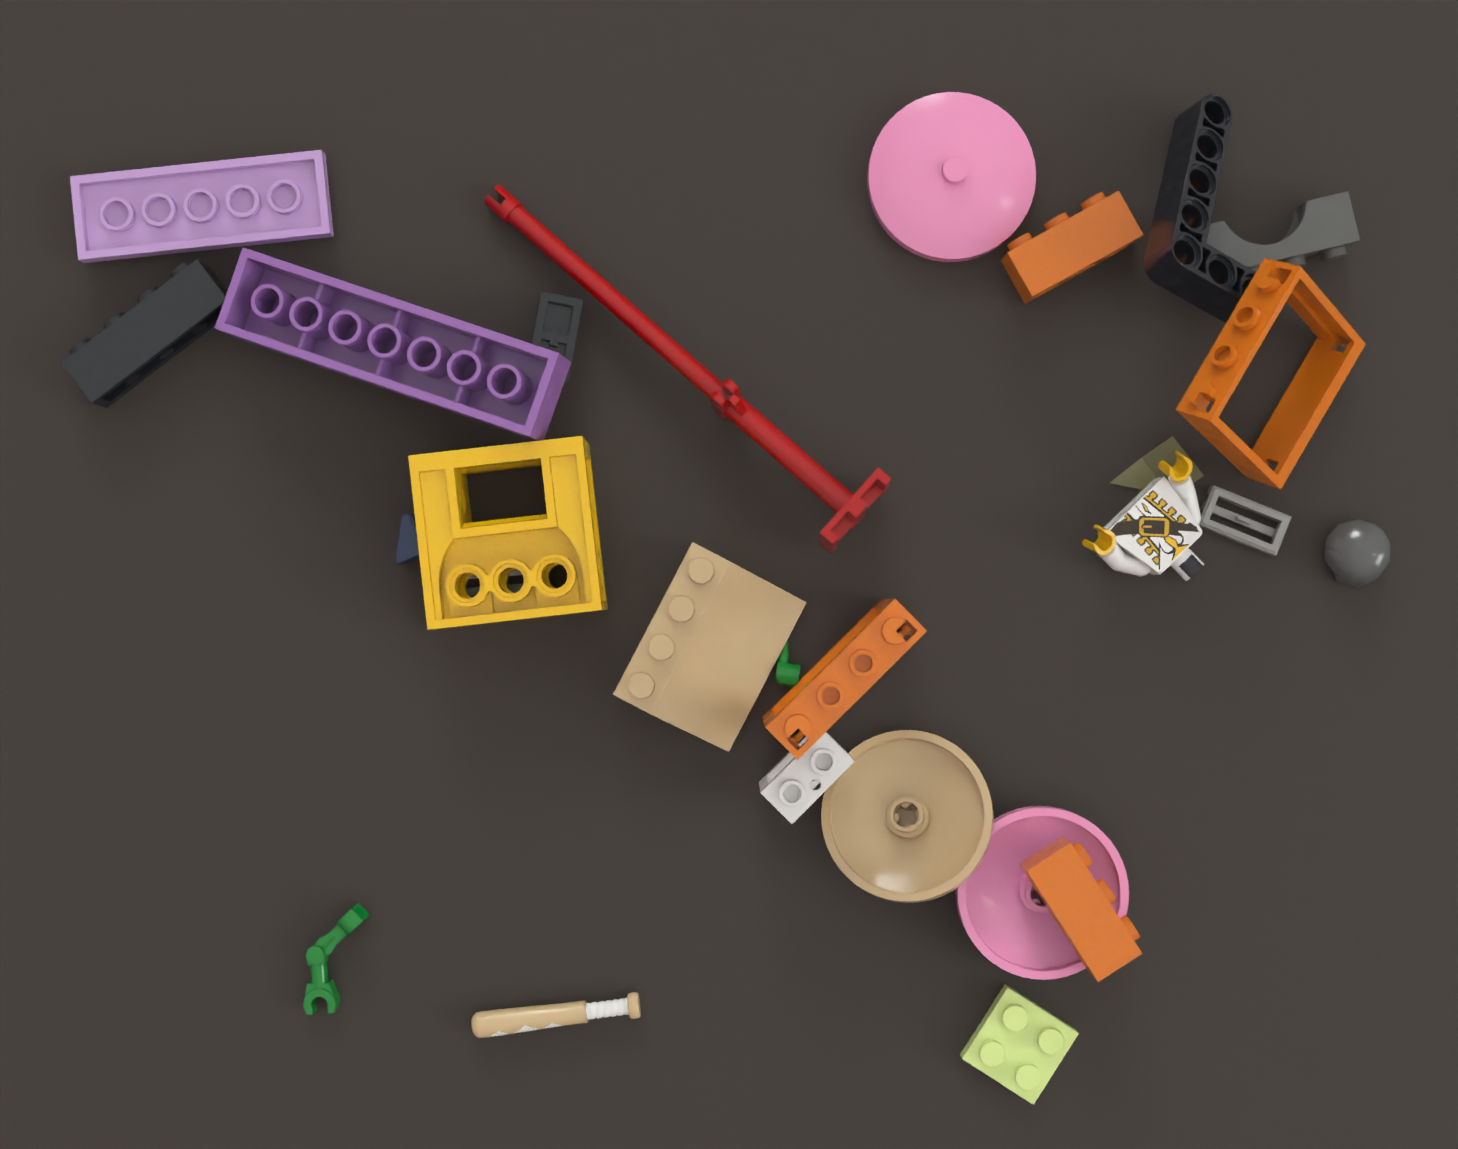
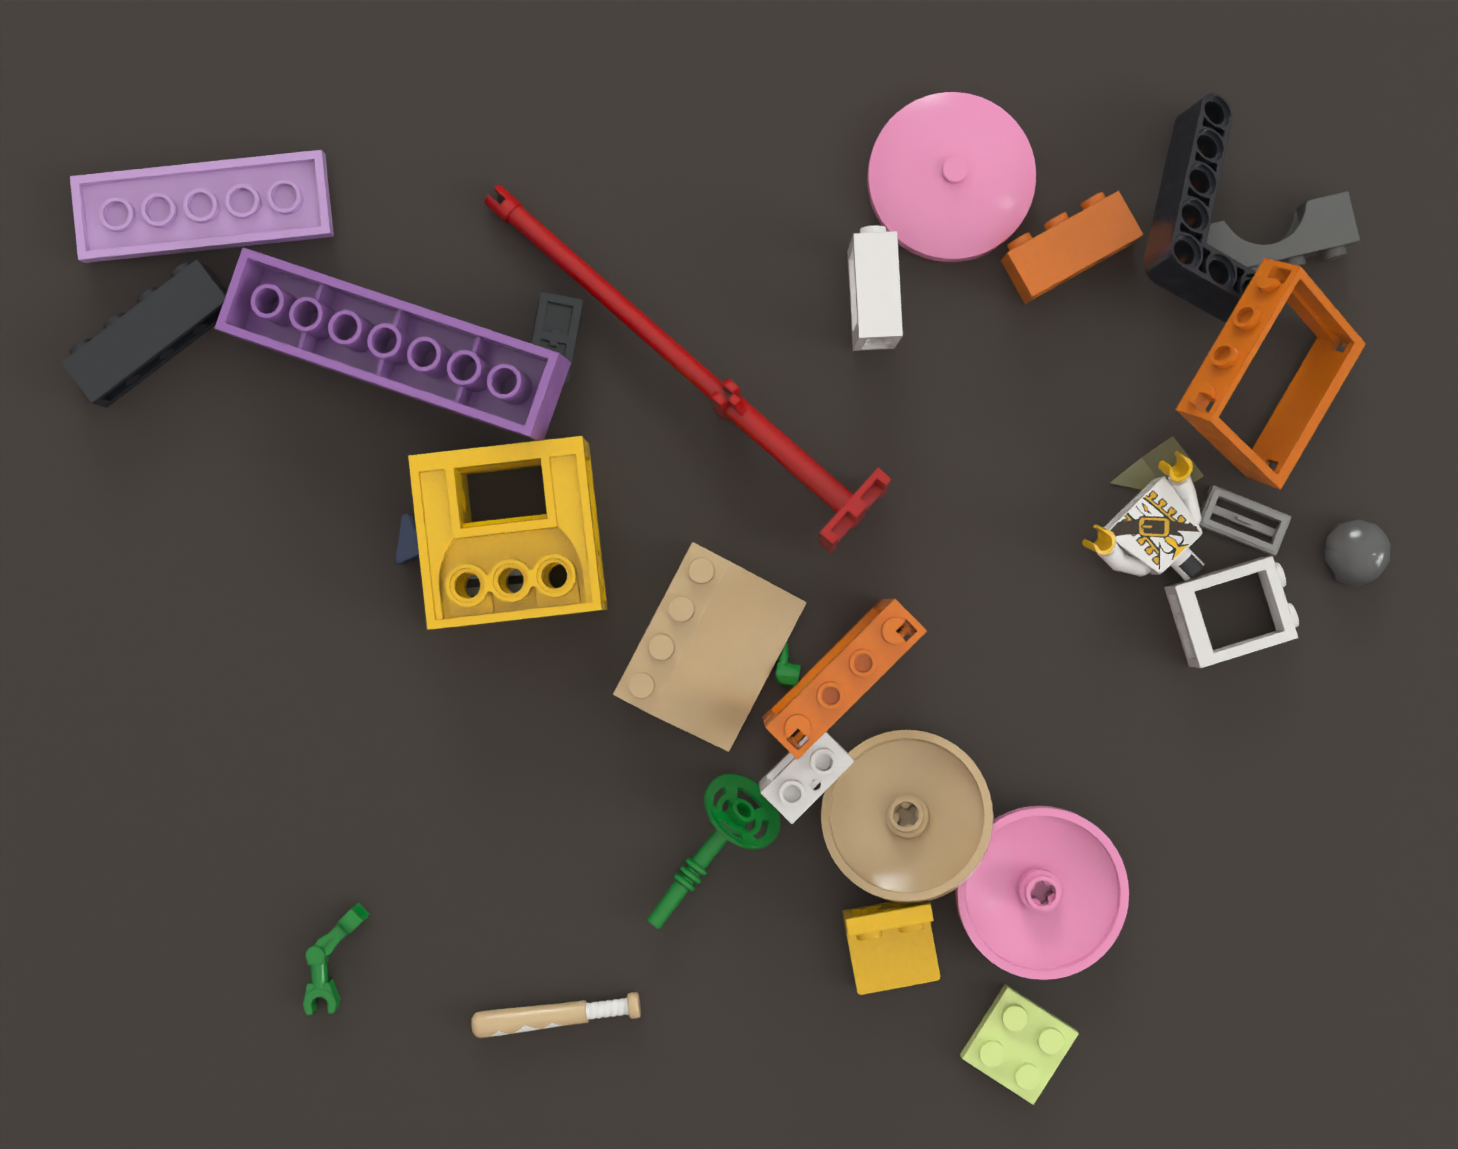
orange brick [1019,836,1143,982] -> none
none -> green dish [646,774,780,930]
none -> yellow bracket [842,901,940,995]
none -> white window [847,225,903,351]
none -> white window [1164,556,1299,668]

